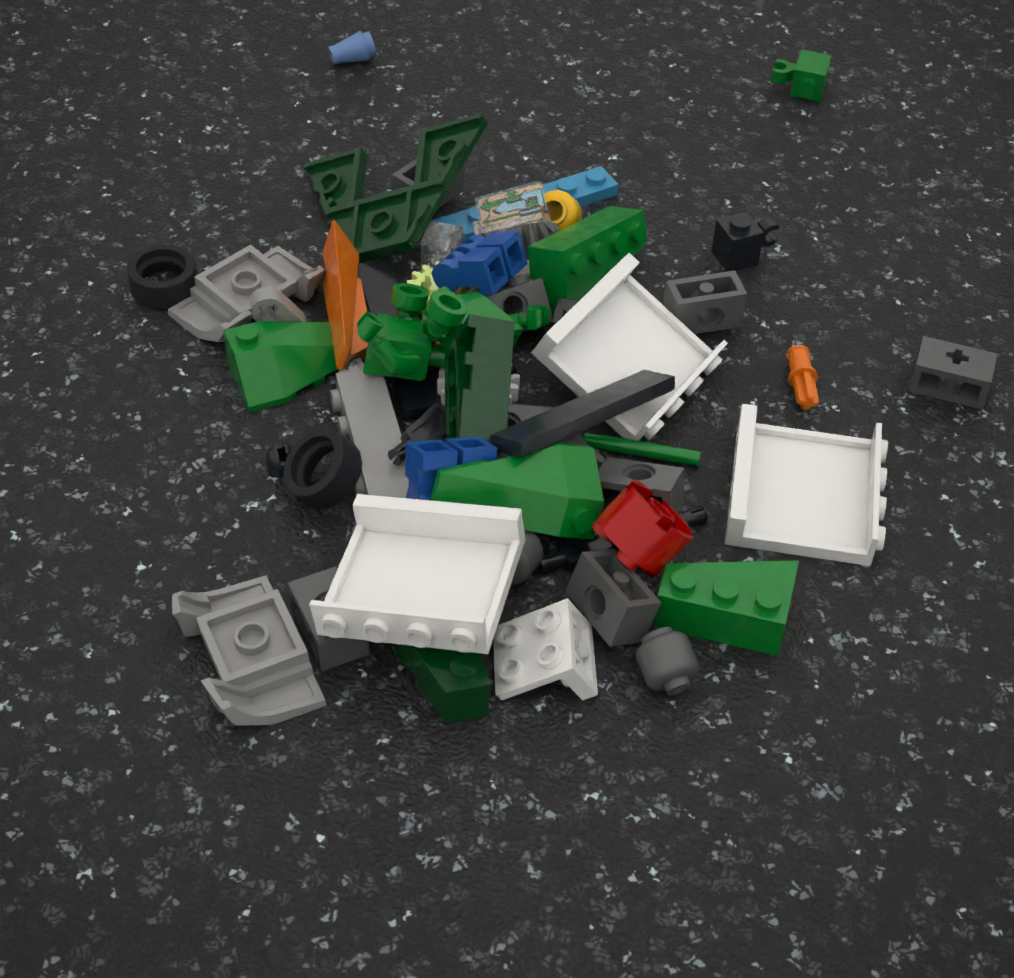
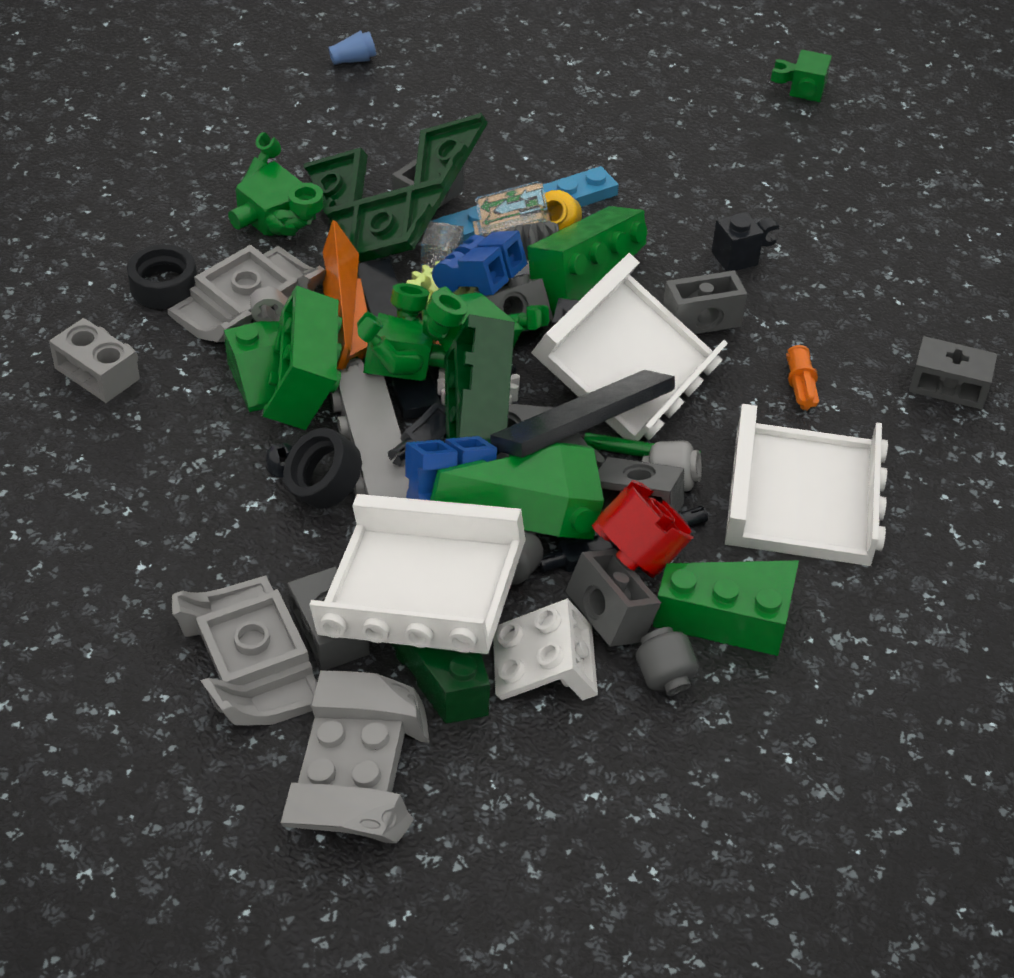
none -> light grey brick [49,318,140,403]
none -> green torso [228,132,324,236]
none -> green wedge [262,285,342,430]
none -> light grey piece [281,670,429,843]
none -> light grey head [642,440,702,492]

